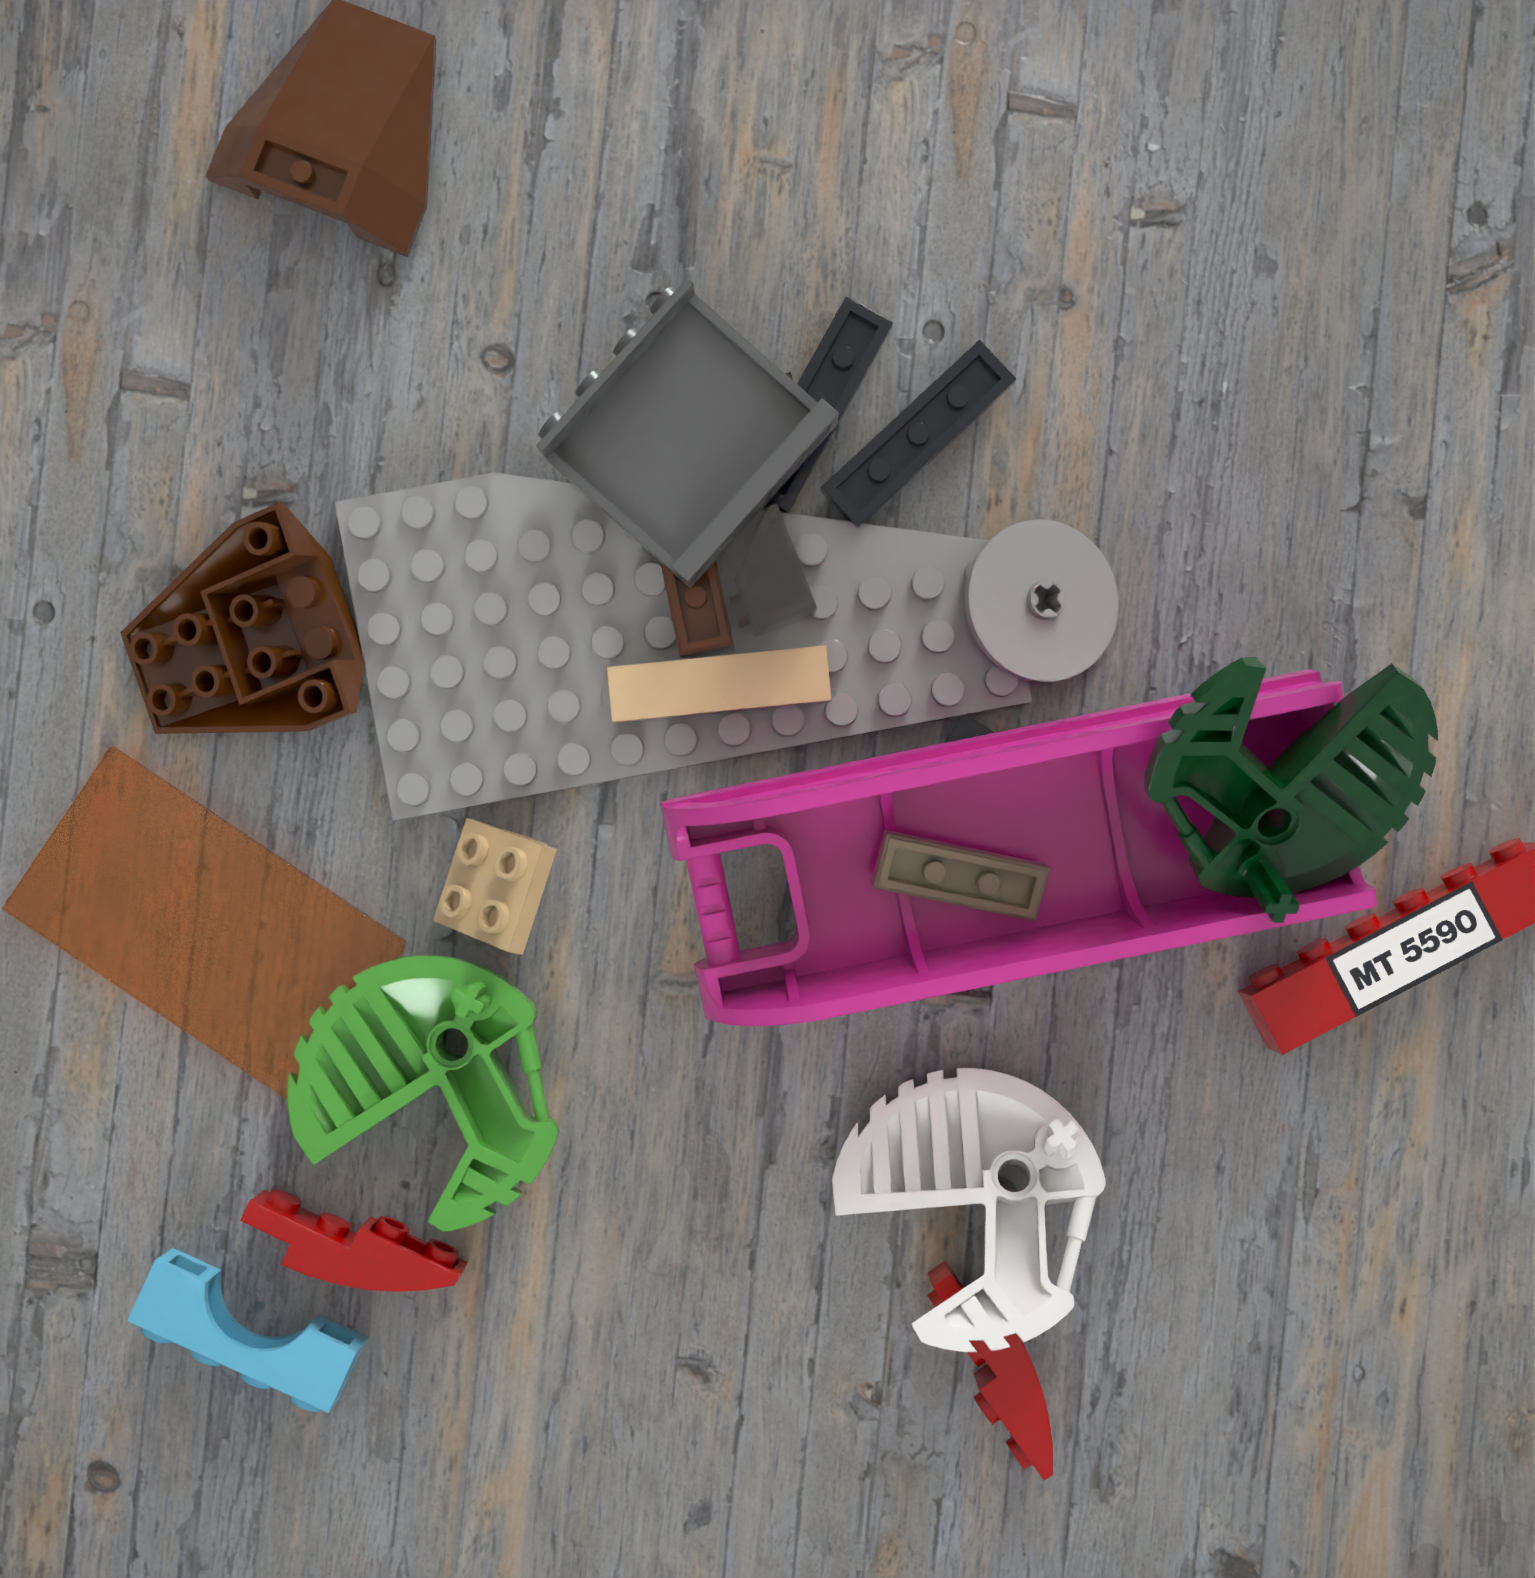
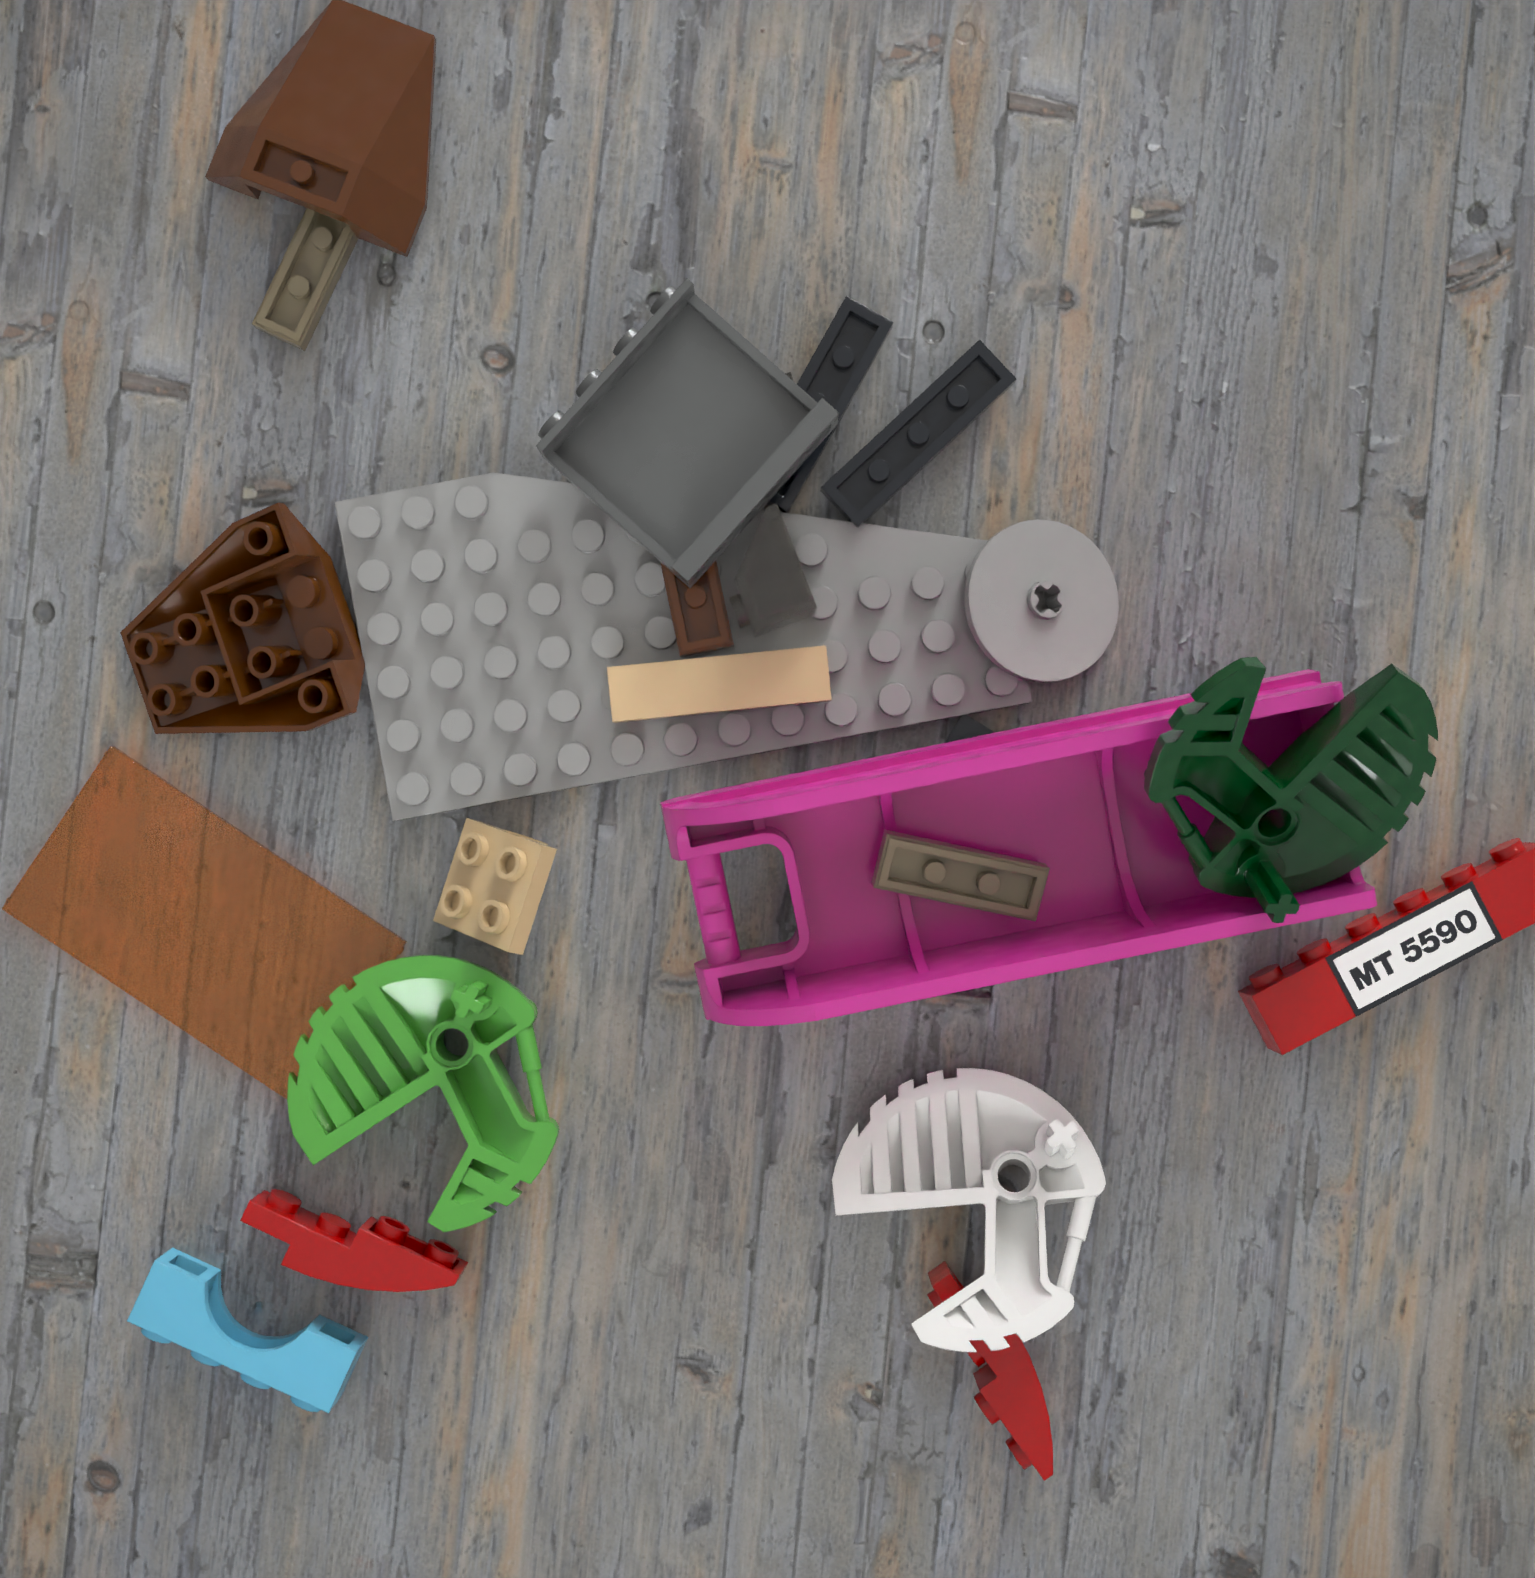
none -> dark tan tile [252,208,359,351]

